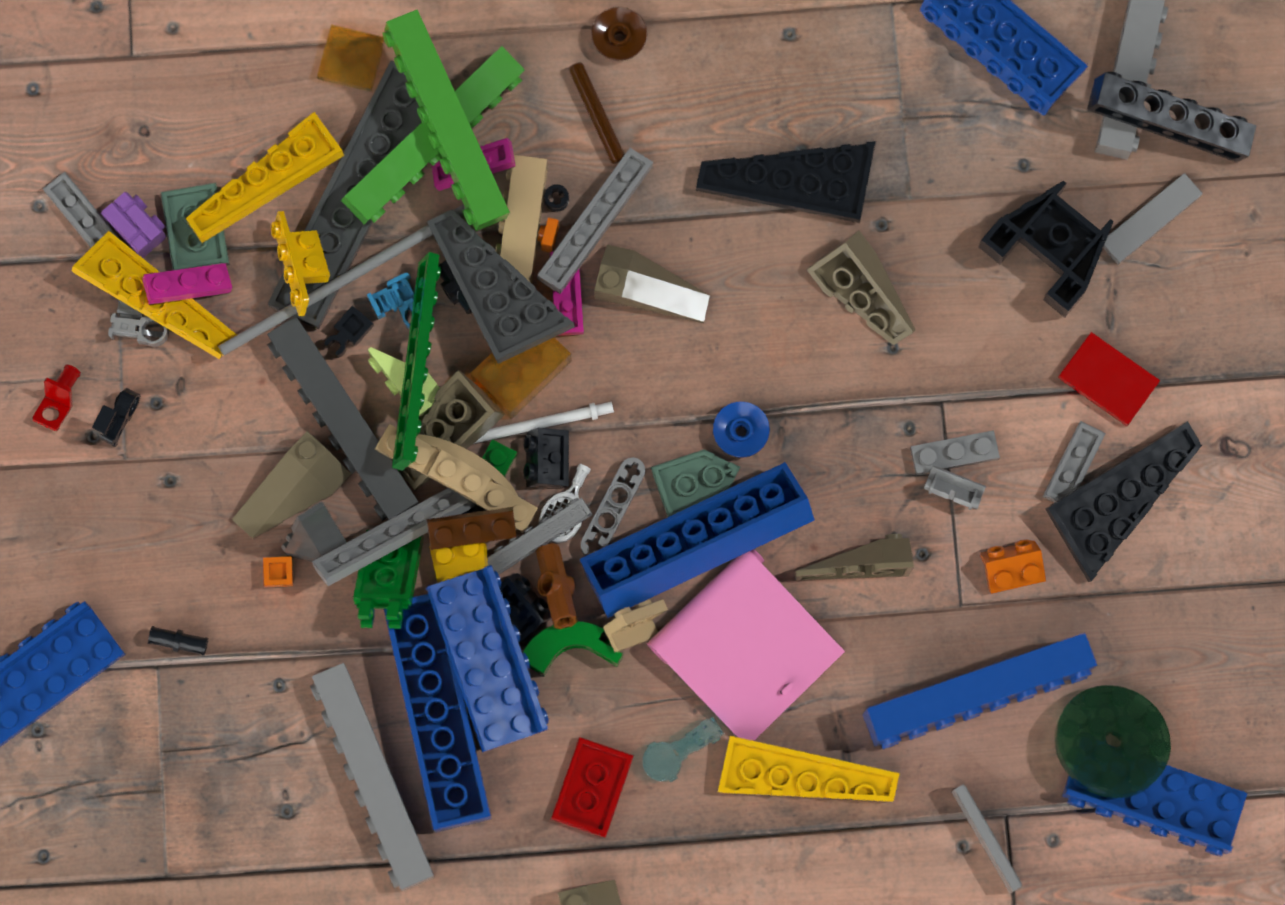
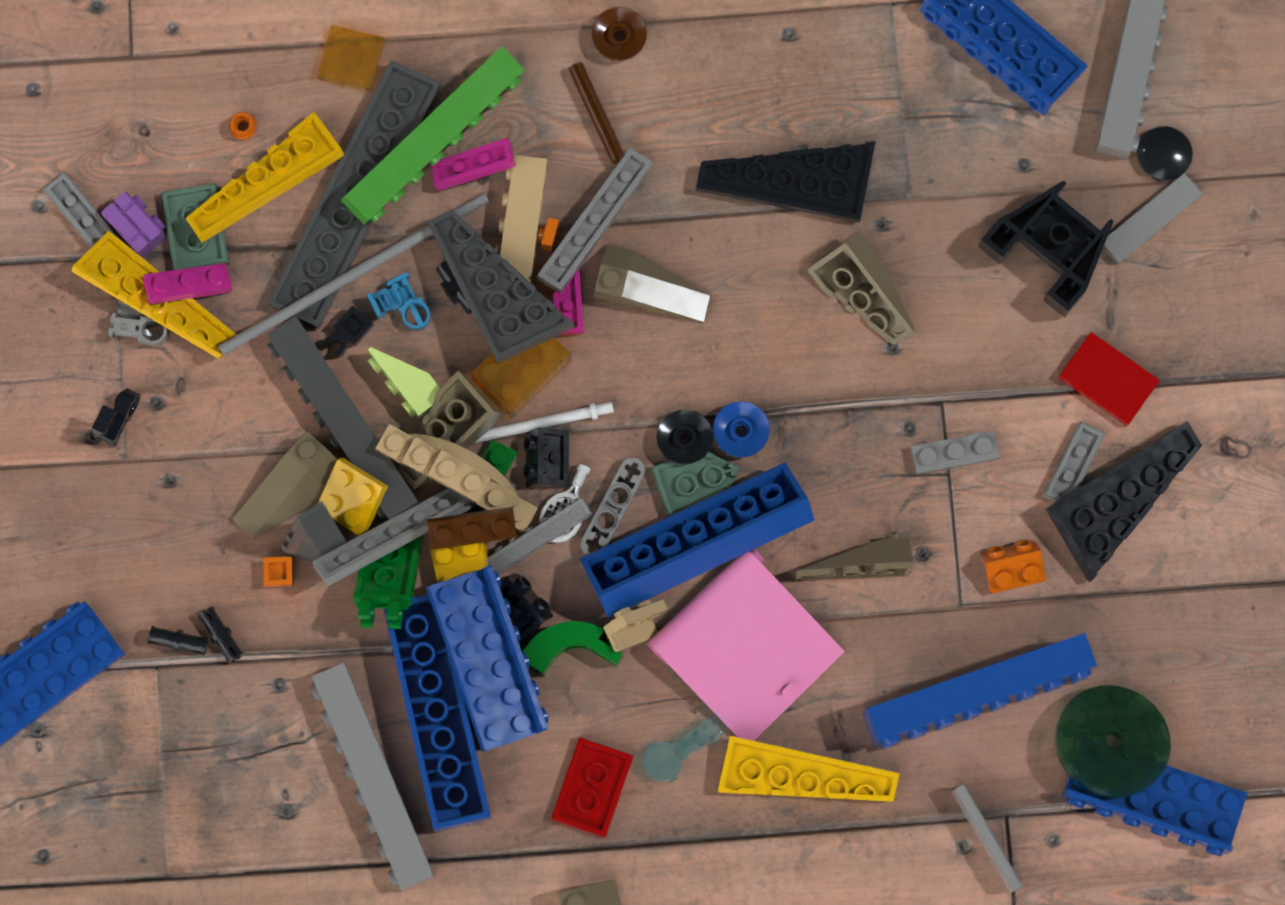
red bracket [32,364,81,431] -> none
yellow bracket [271,211,330,316] -> none
bright green brick [382,9,510,231] -> none
green plate [392,252,441,470] -> none
dark orange piece [535,543,578,629] -> none
black bush [544,184,569,212] -> none
light grey hinge [924,466,986,510] -> none
black brick [1087,72,1257,162] -> none
none -> black pin [198,607,244,664]
none -> orange plate [229,112,257,140]
none -> yellow plate [318,458,388,536]
none -> black dish [656,410,713,465]
none -> black dish [1137,126,1193,181]

